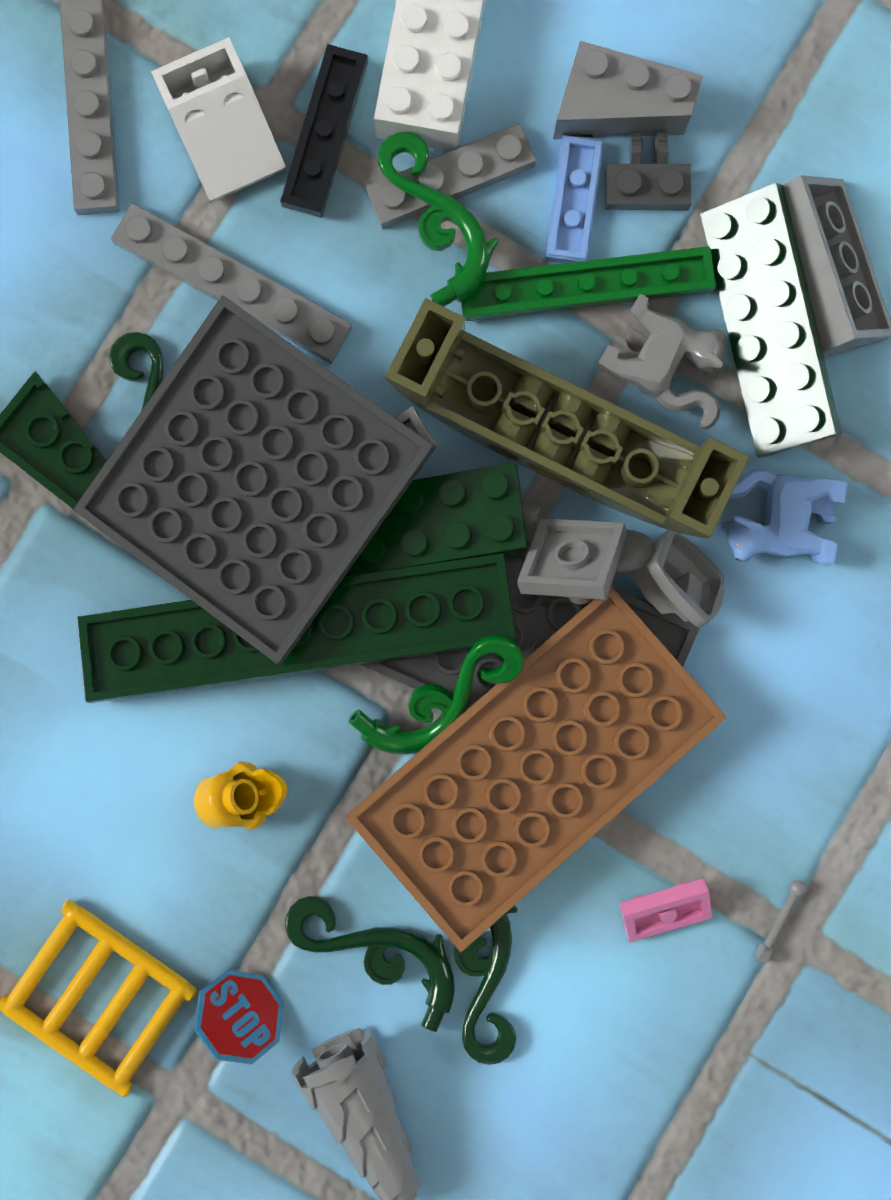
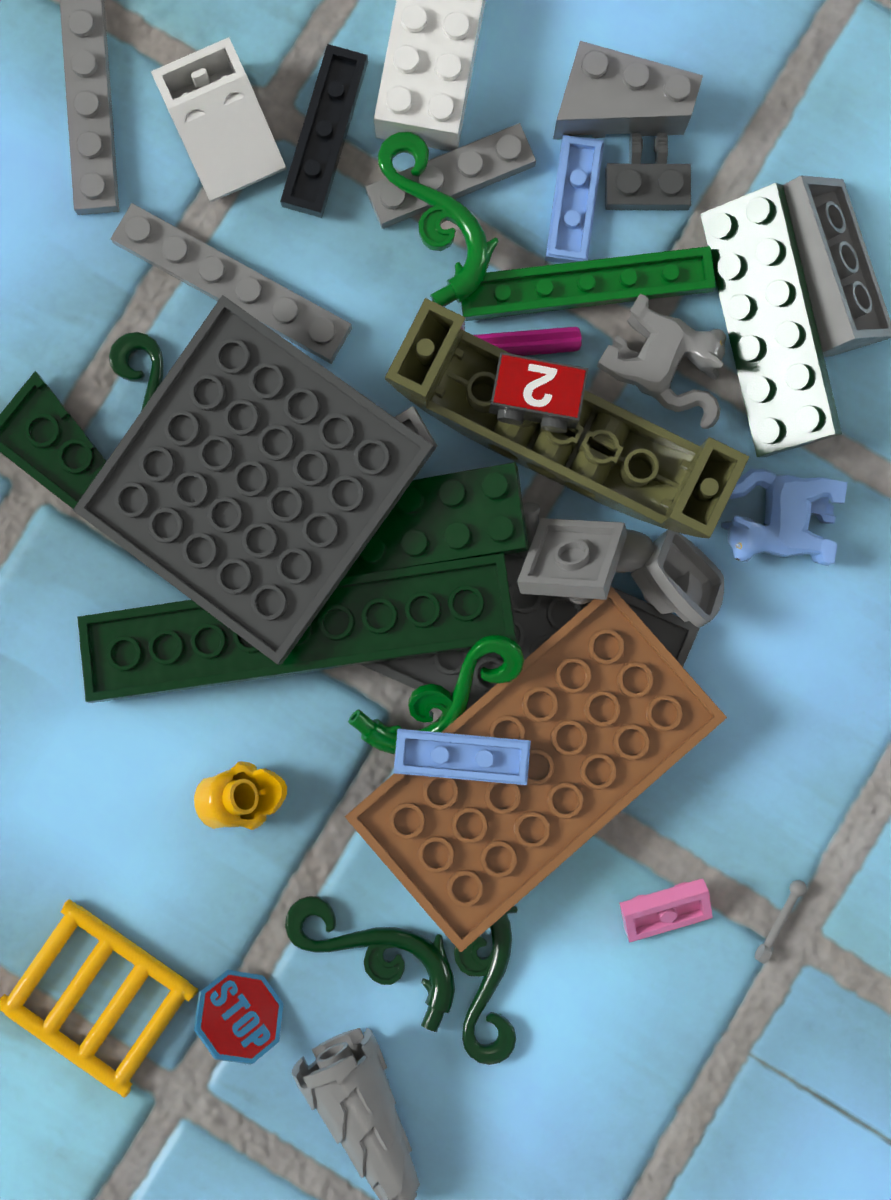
none -> light blue tile [394,729,531,785]
none -> dark pink axle [474,327,582,356]
none -> brick [489,352,589,433]

